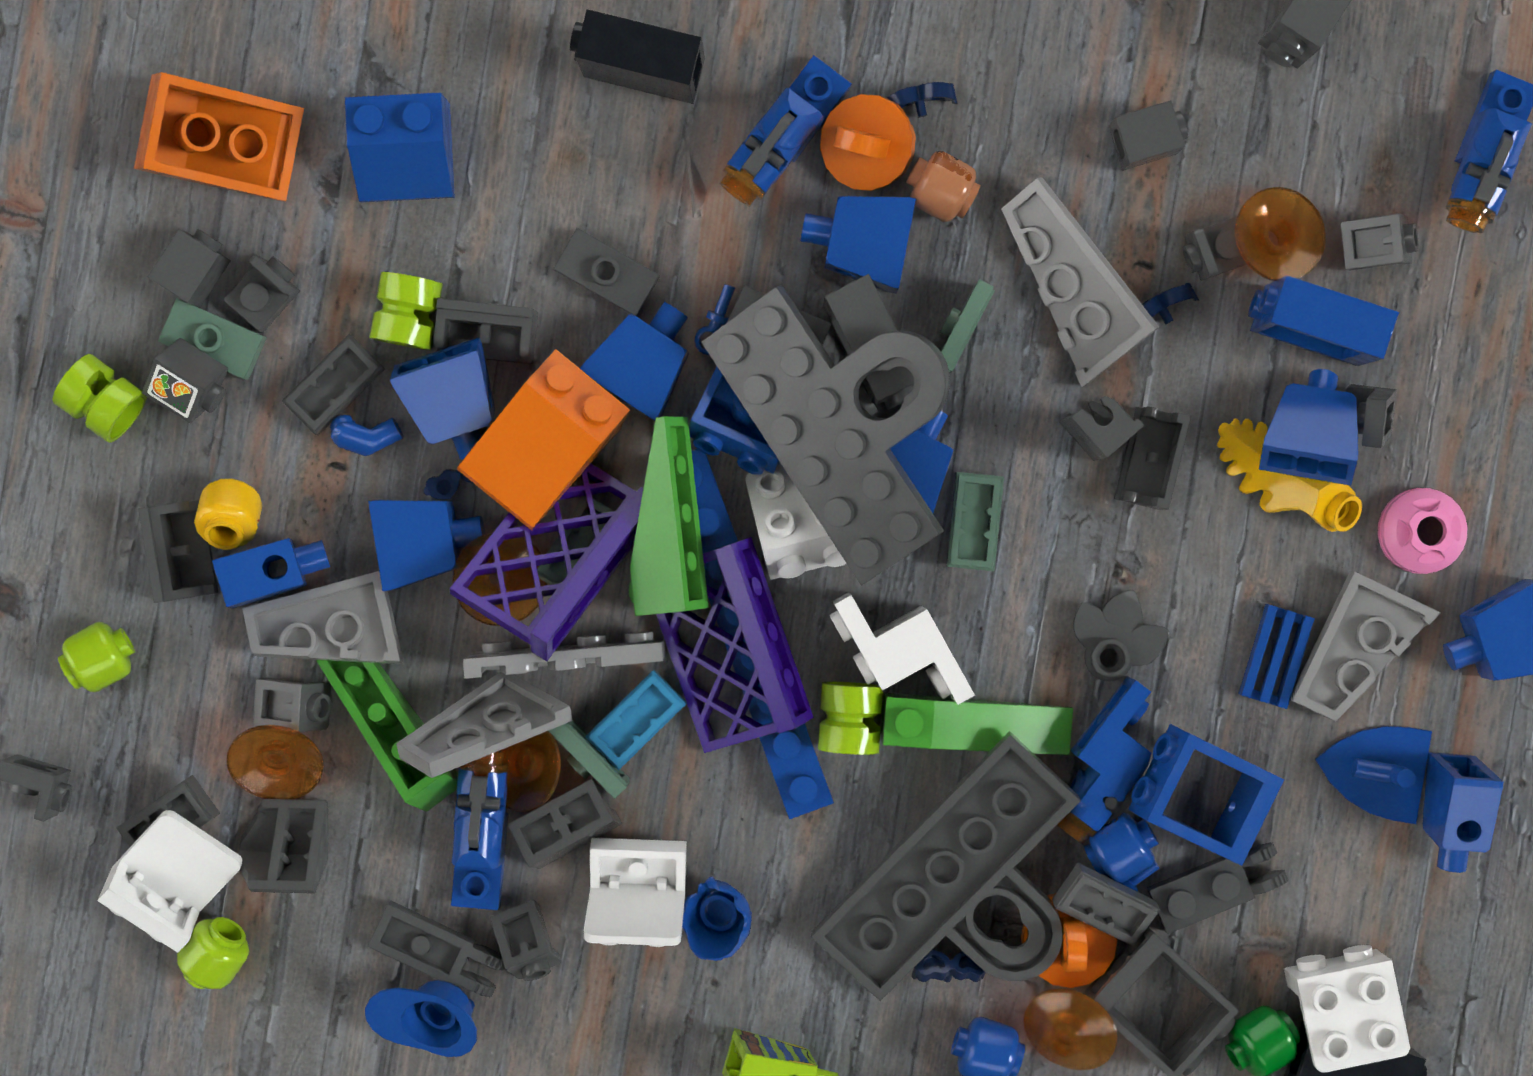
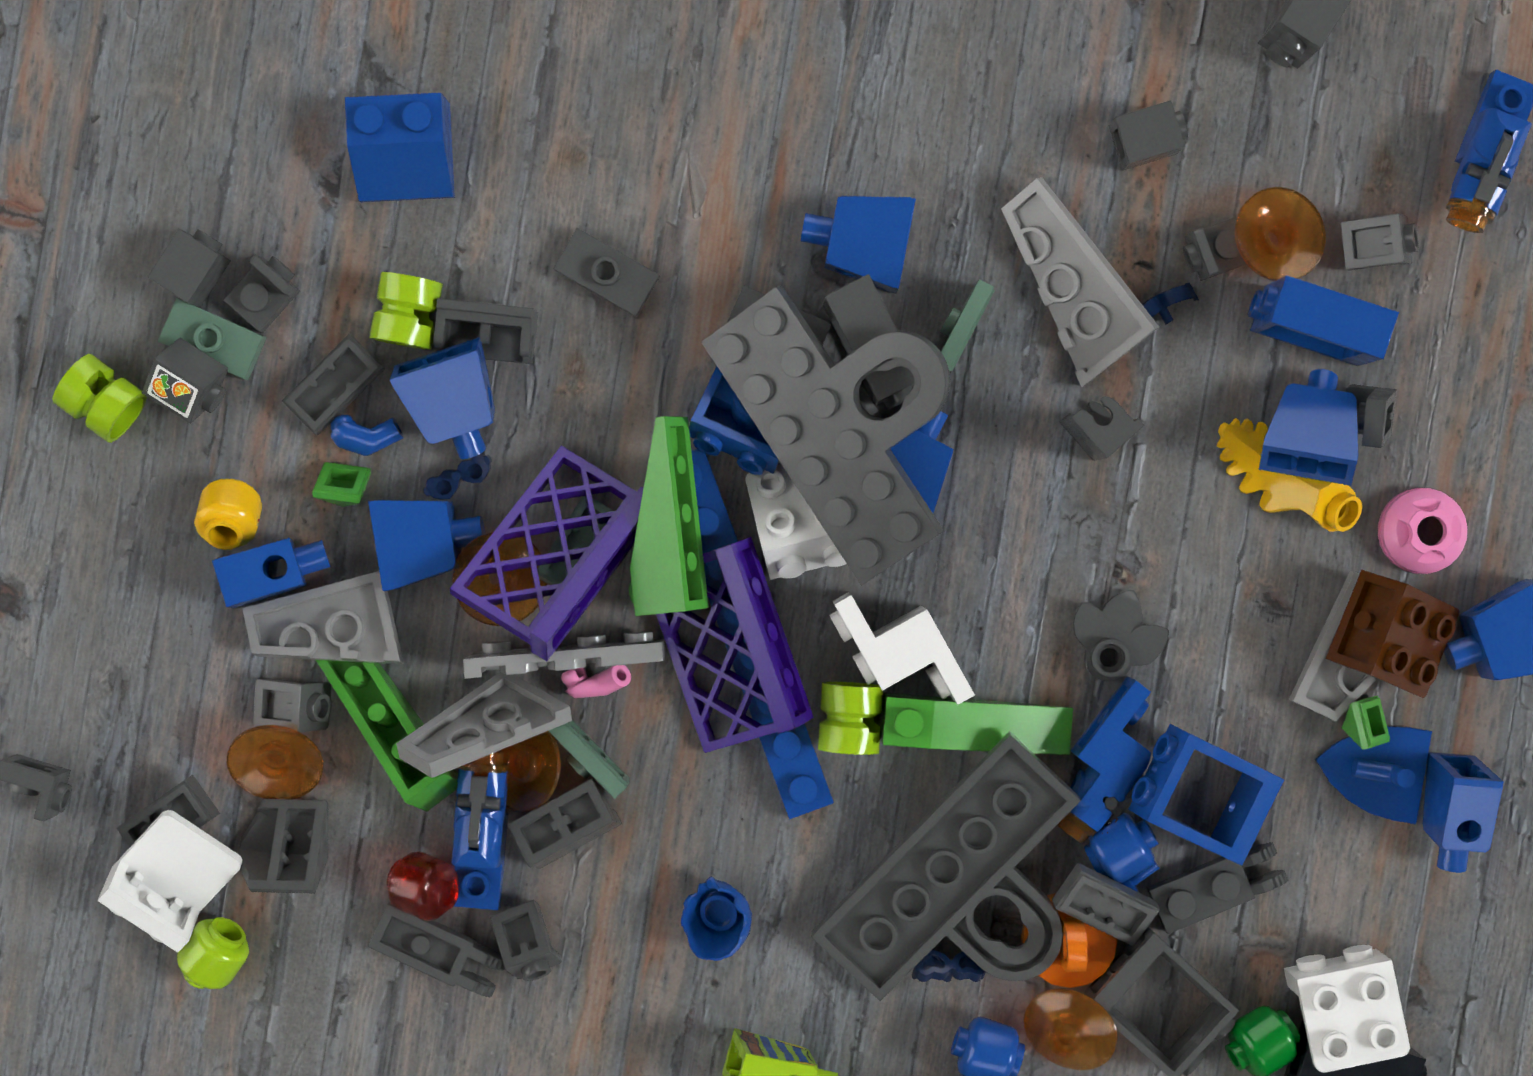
lime head [58,622,135,693] -> none
orange slope [134,72,304,201] -> none
dark grey hinge [138,500,218,603] -> none
blue piece [365,980,477,1057] -> none
orange slope [457,349,630,531] -> none
black brick [570,9,705,104] -> none
blue torso [580,302,689,421] -> none
white bracket [584,838,687,947] -> none
dark azure plate [585,670,687,771] -> none
blue hand [694,284,735,355] -> none
blue plate [719,55,852,207] -> none
orange tile [820,94,916,191] -> none
dark blue piece [885,82,958,118] -> none
nougat head [906,151,981,222] -> none
sand green plate [946,472,1004,571] -> none
dark grey hinge [1114,407,1191,510] -> none
blue tile [1238,604,1315,709] -> none
none -> bright green slope [312,462,371,507]
none -> clear red head [386,851,459,921]
none -> bright pink arm [561,665,631,699]
none -> reddish brown bracket [1326,569,1460,698]
none -> bright green slope [1341,696,1390,750]

